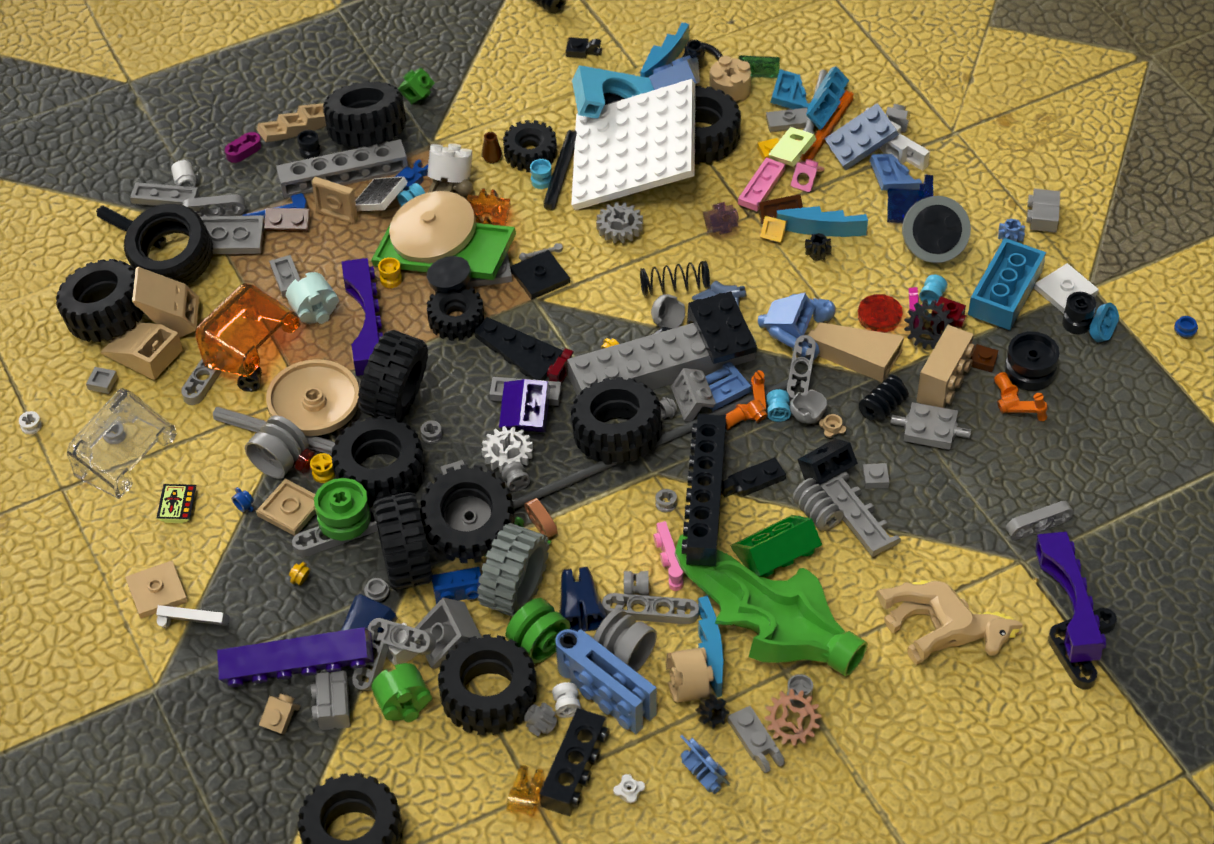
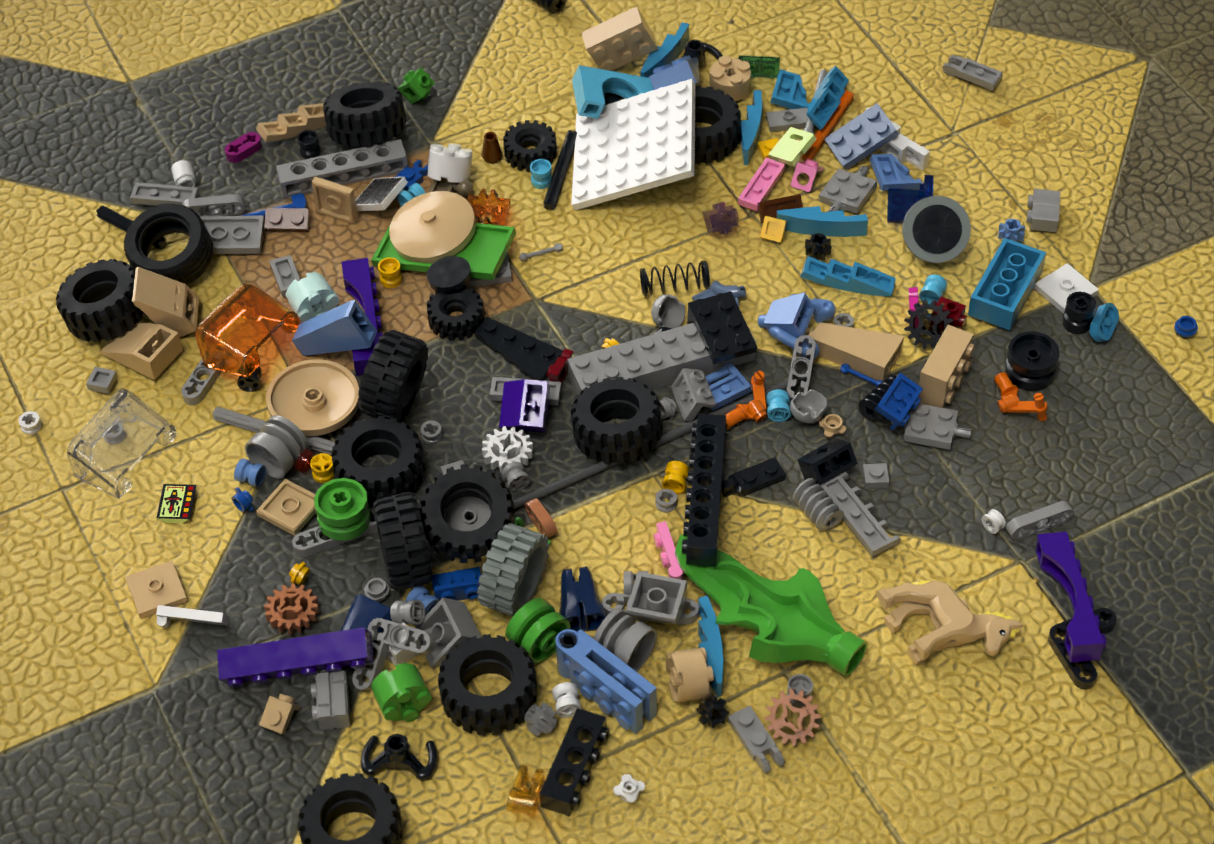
black plate [510,250,570,300] -> none
black plate [565,37,602,58] -> none
light grey gear [596,202,643,243] -> none
medium blue hinge [680,735,730,794] -> none
green slope [730,515,822,577] -> none
clear red tile [857,294,903,333] -> none
light grey bracket [886,104,911,132] -> none
reddish brown plate [970,344,999,373] -> none
none -> medium blue wheel [234,458,266,488]
none -> nougat gear [264,583,319,635]
none -> medium blue slope [292,300,377,356]
none -> black piece [360,734,438,780]
none -> light grey wheel [390,600,425,625]
none -> medium blue wheel [406,585,440,616]
none -> tan brick [582,6,658,71]
none -> light grey slope [626,572,687,623]
none -> yellow wheel [662,461,689,494]
none -> dark azure slope [740,90,762,165]
none -> dark azure slope [800,256,896,297]
none -> light grey plate [819,165,877,214]
none -> light grey bush [833,313,854,328]
none -> blue hinge [840,364,883,387]
none -> blue bracket [874,373,923,431]
none -> light grey hinge [942,55,1003,91]
none -> white bush [981,509,1006,534]

